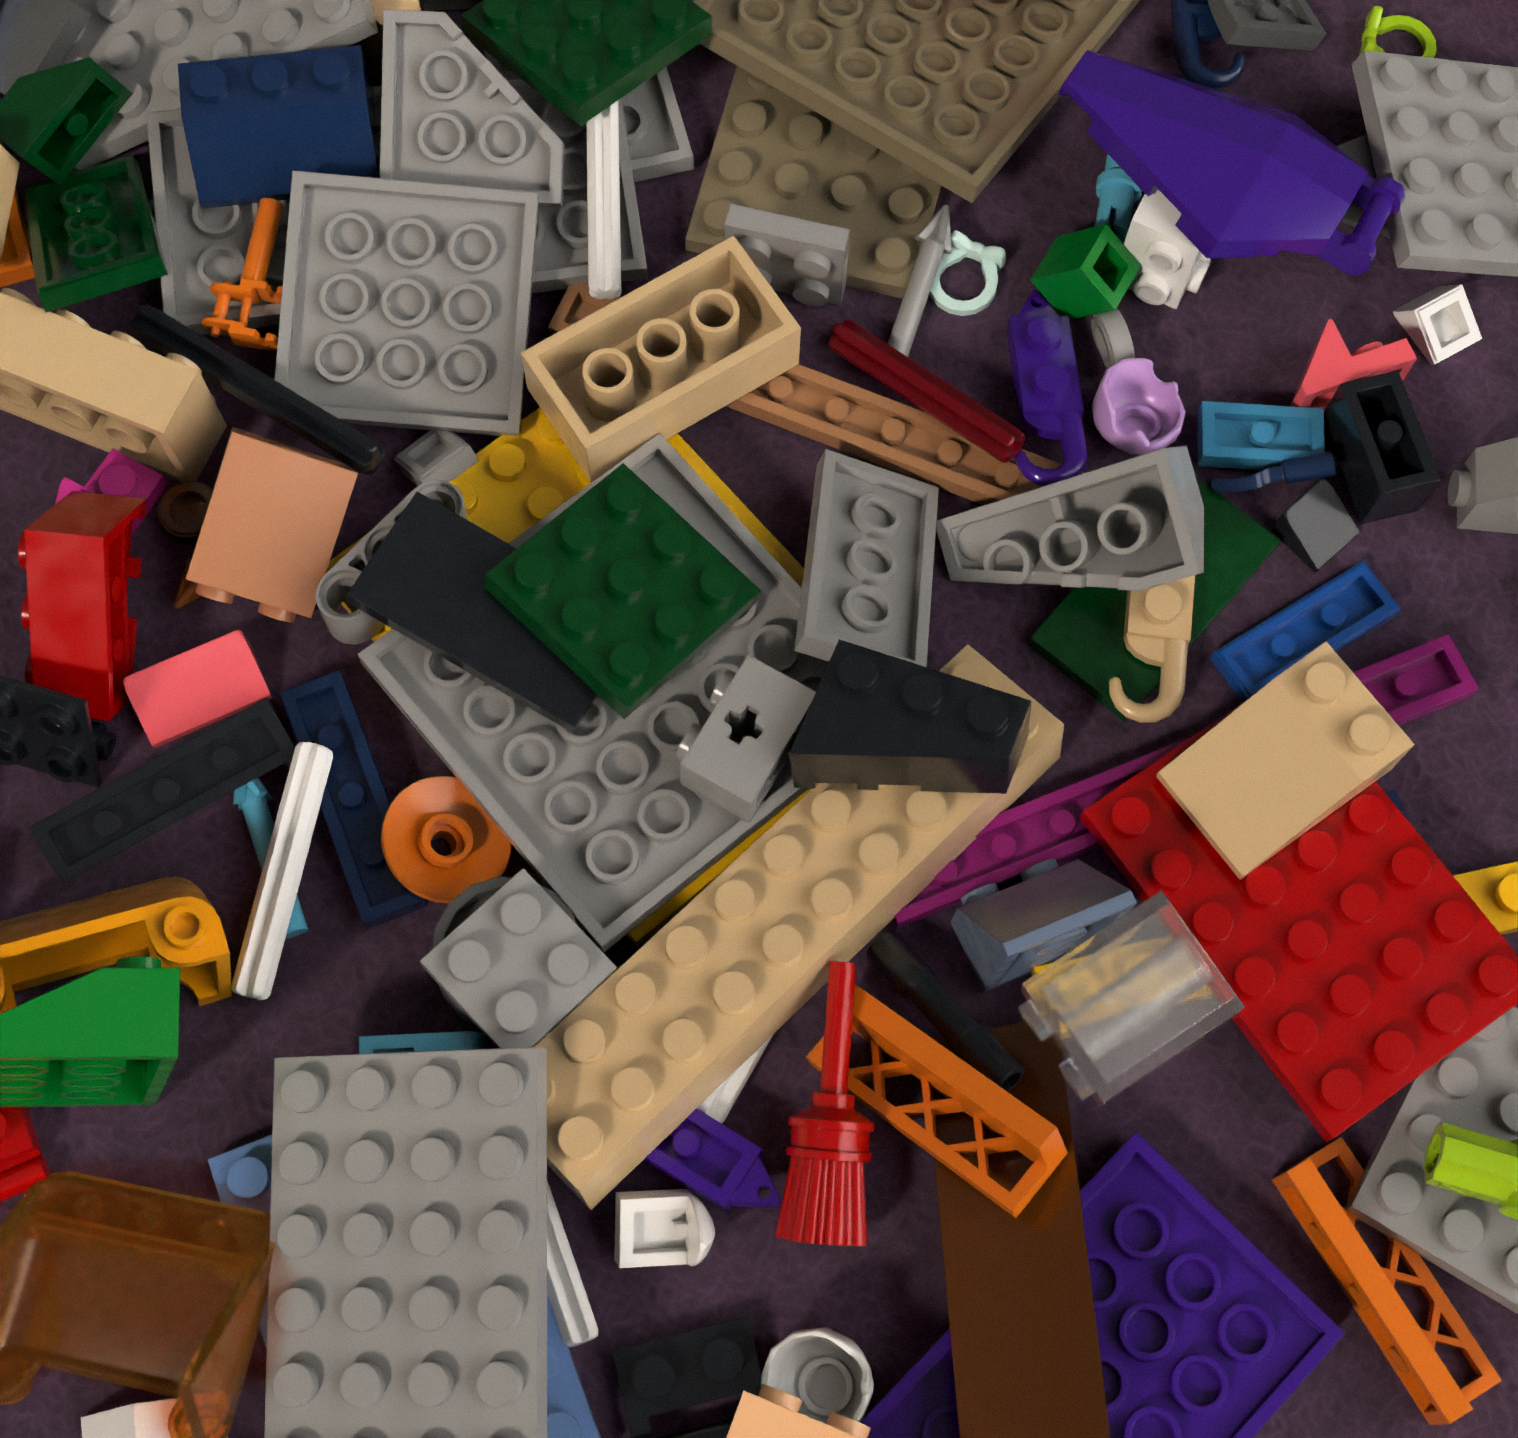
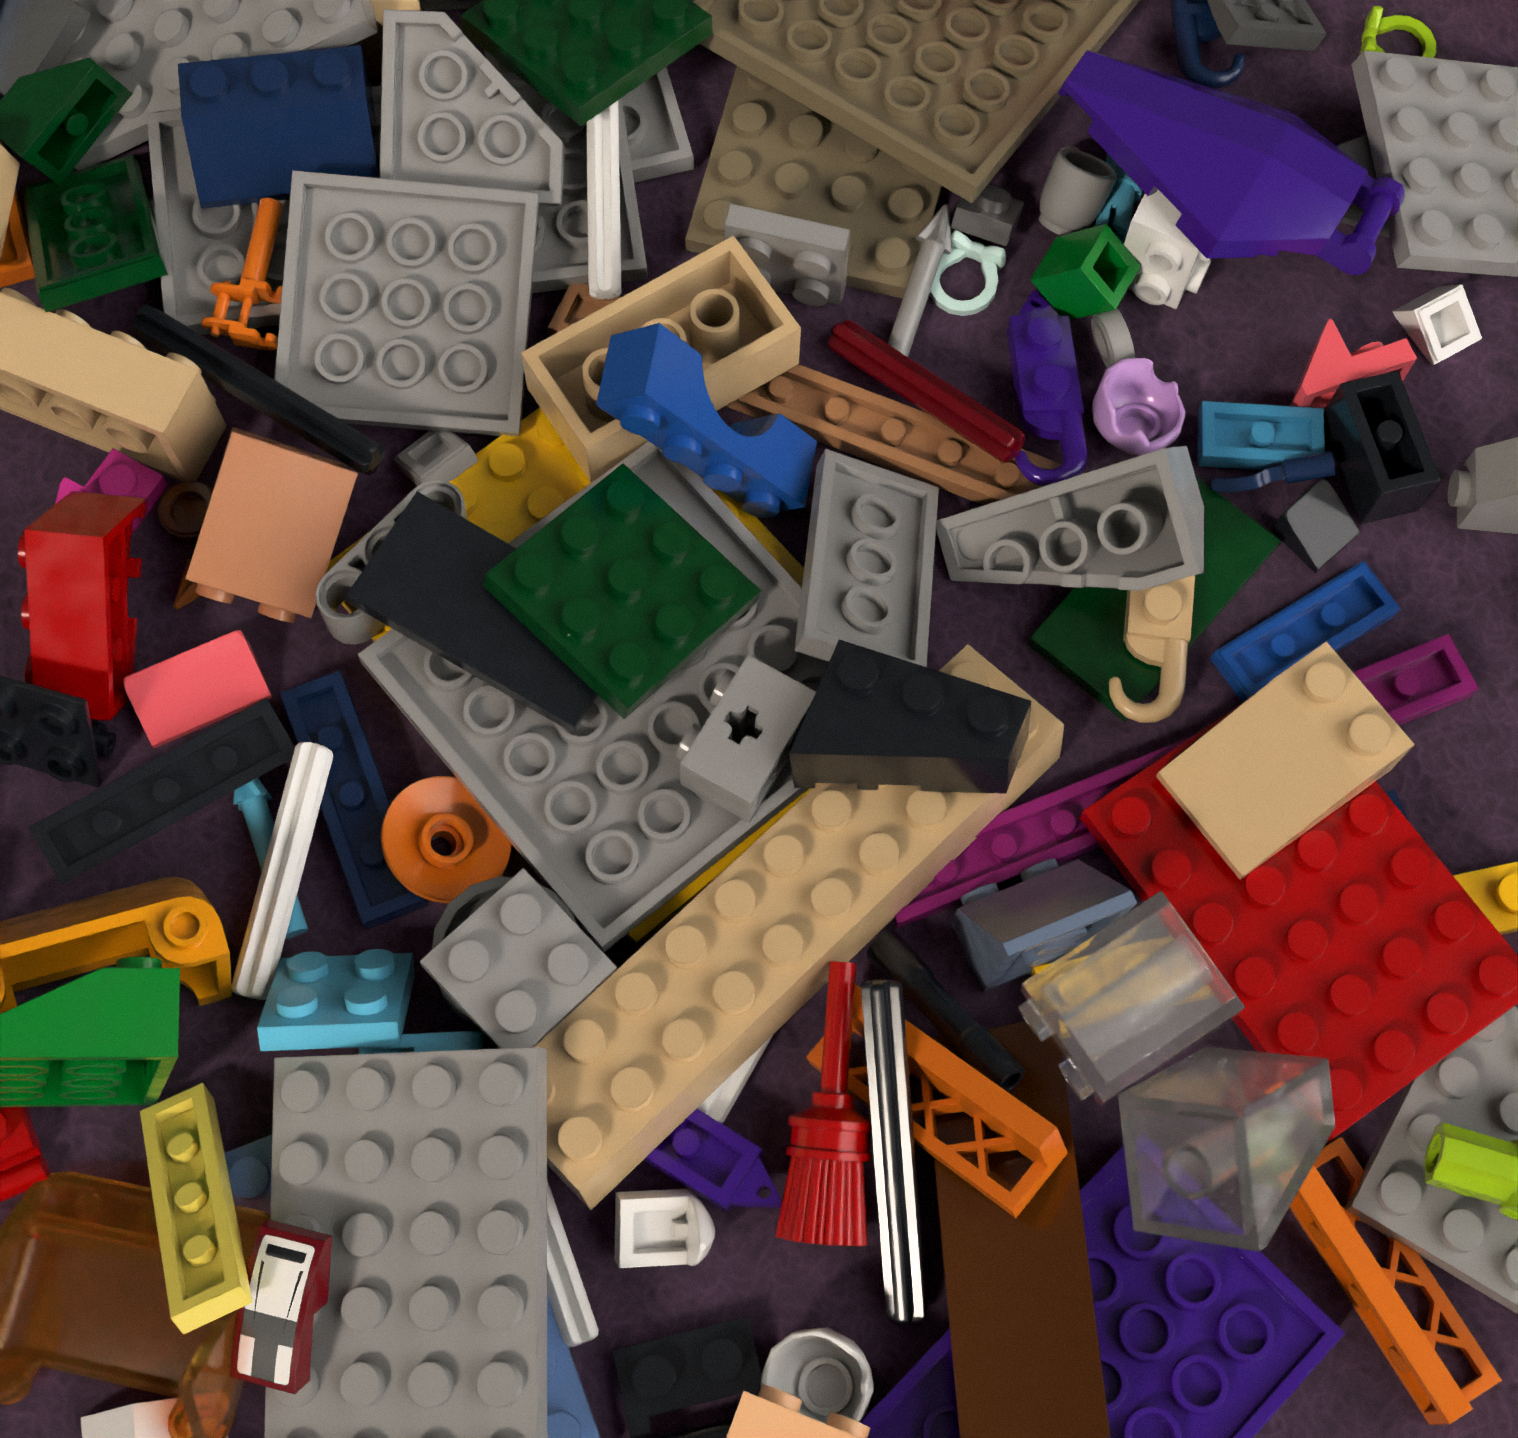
none -> light yellow plate [140,1083,253,1335]
none -> slope [230,1220,332,1395]
none -> medium azure plate [257,949,415,1051]
none -> blue arch [596,323,817,518]
none -> axle [861,978,927,1324]
none -> flat silver plate [951,185,1024,246]
none -> light grey piece [1039,146,1117,236]
none -> clear slope [1118,1047,1335,1252]

